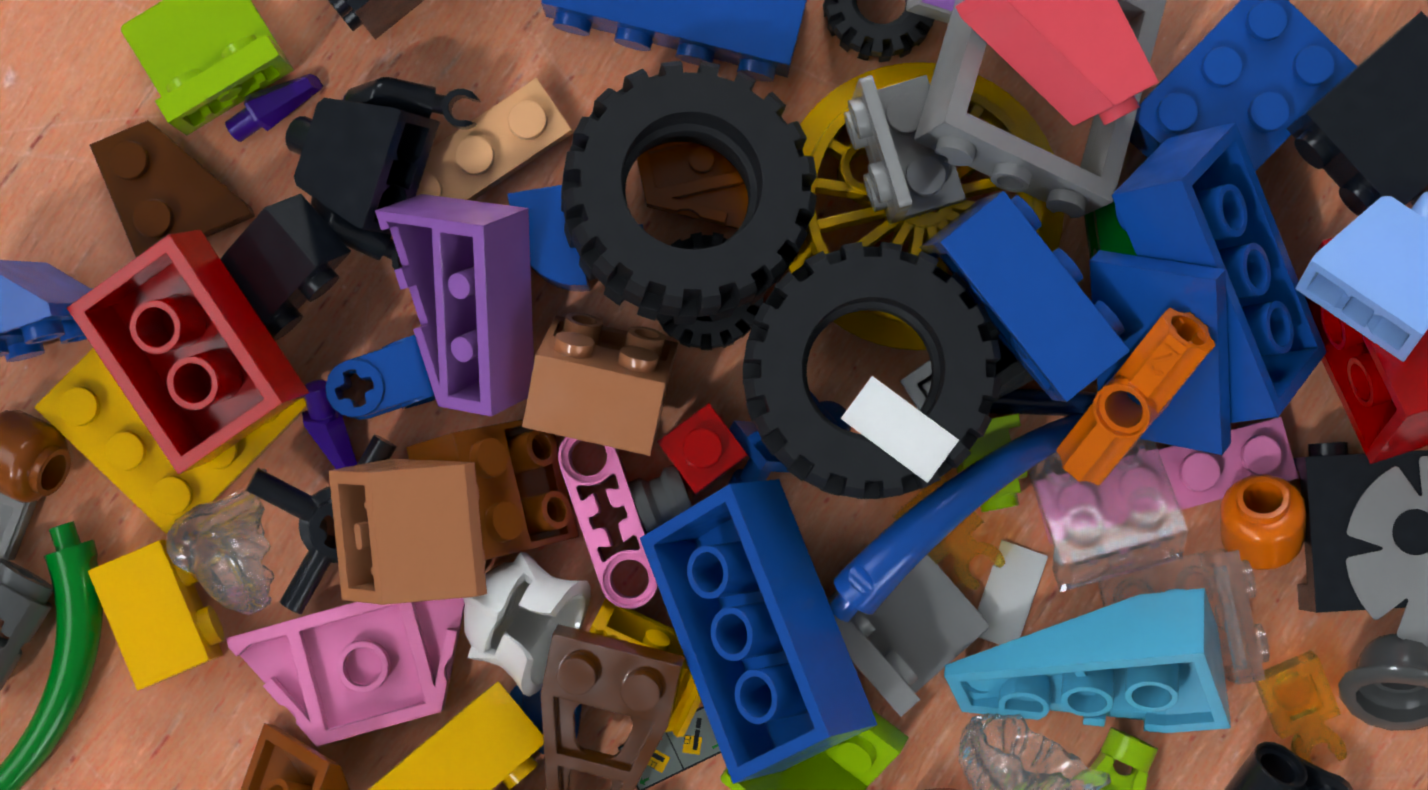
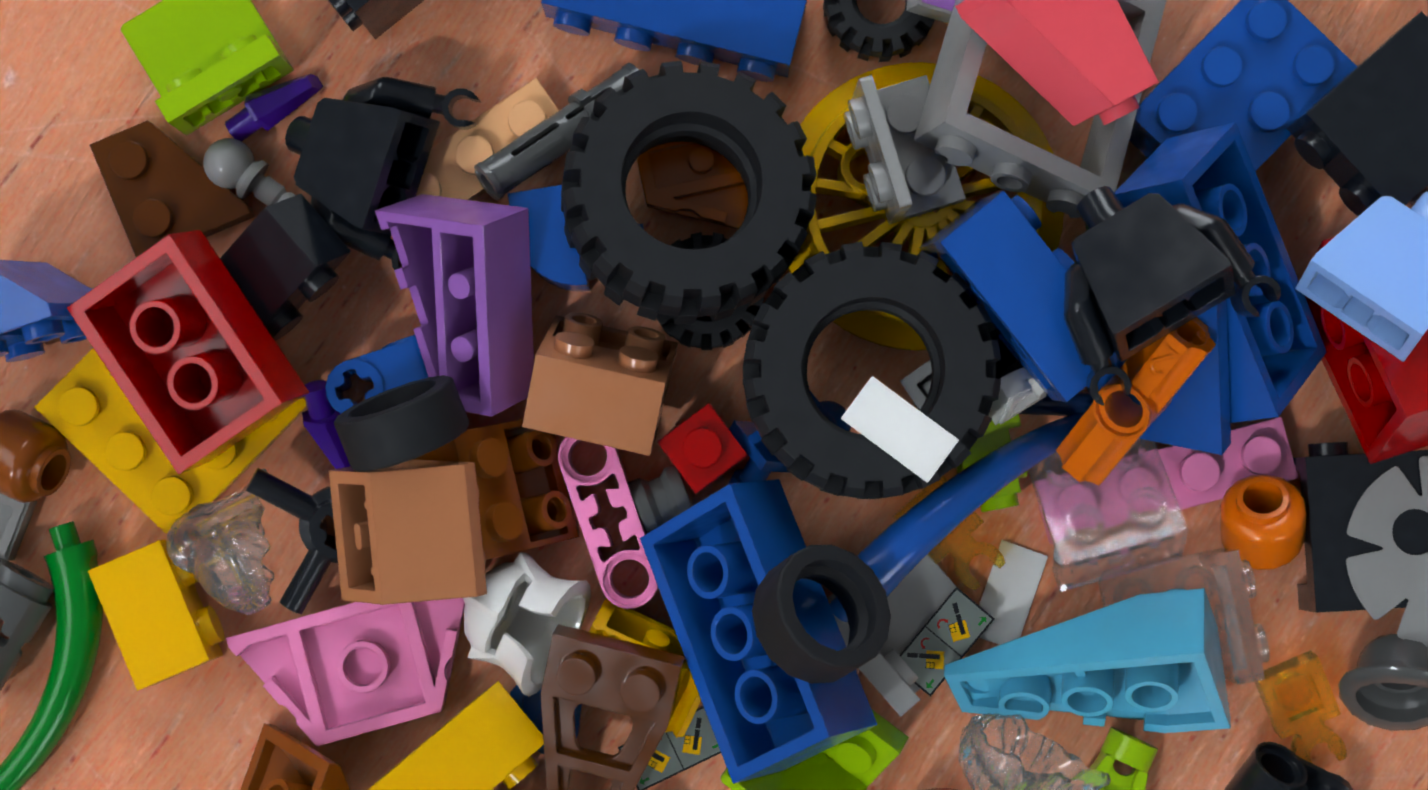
none -> light grey bar [203,138,296,206]
none -> black tyre [334,375,469,472]
none -> dark grey pin [474,63,639,201]
none -> black tyre [752,545,891,684]
none -> light grey sticker [899,587,995,697]
none -> white tile [989,367,1047,425]
none -> black torso [1064,186,1281,405]

